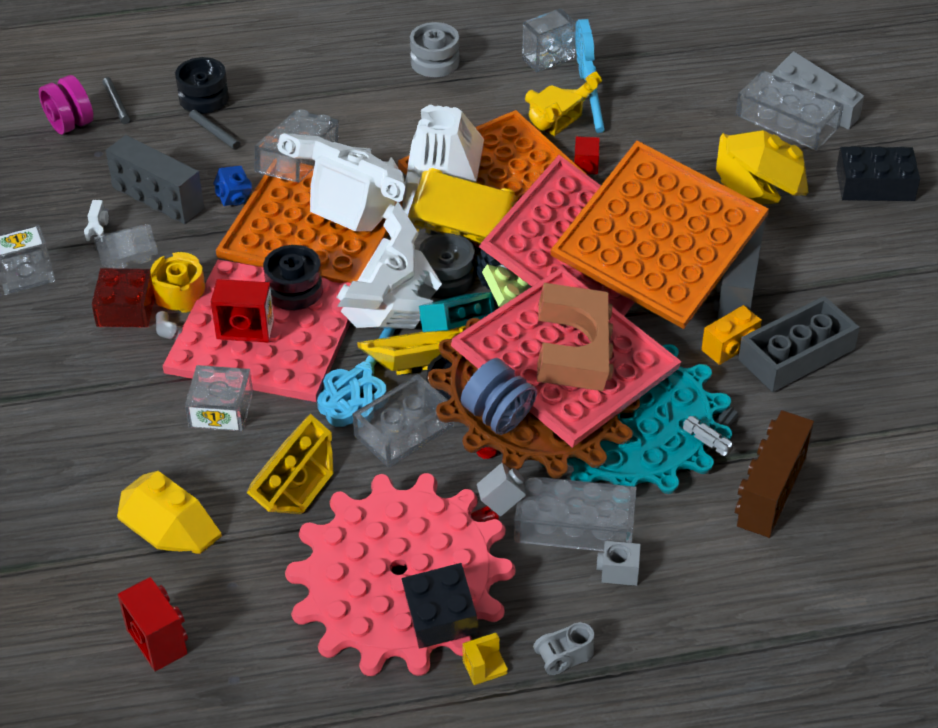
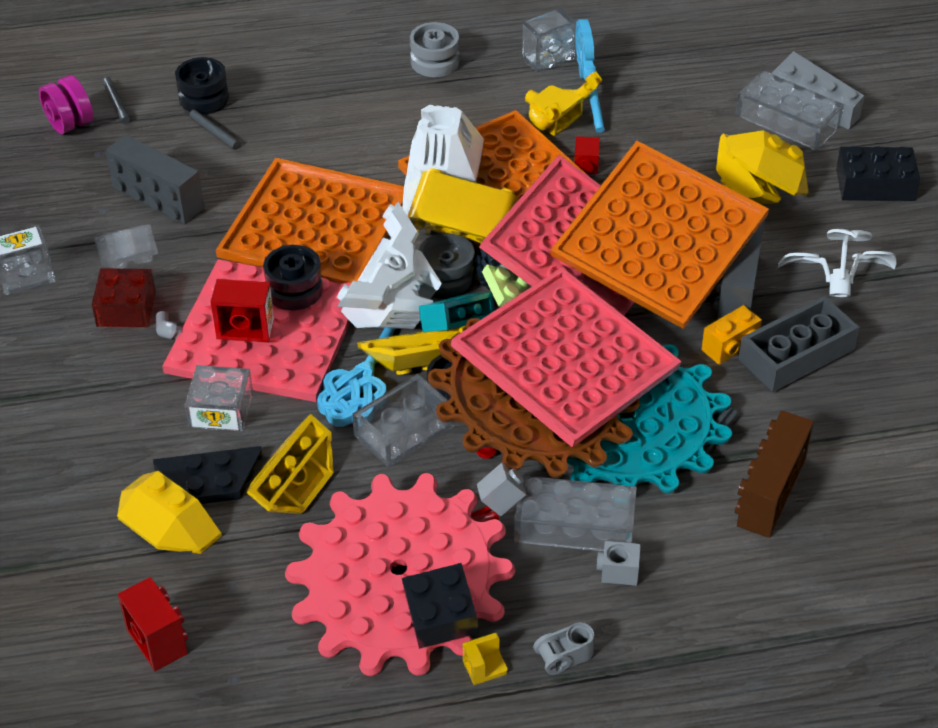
white plate [84,200,109,242] -> none
yellow brick [150,252,205,313] -> none
blue brick [213,166,252,206] -> none
clear brick [254,109,339,183] -> none
white helmet [278,133,405,231] -> none
sand blue wheel [460,358,537,435] -> none
nougat arch [537,283,613,391] -> none
light grey axle [683,416,734,456] -> none
none -> black wing [153,446,262,504]
none -> white plant [778,229,897,297]

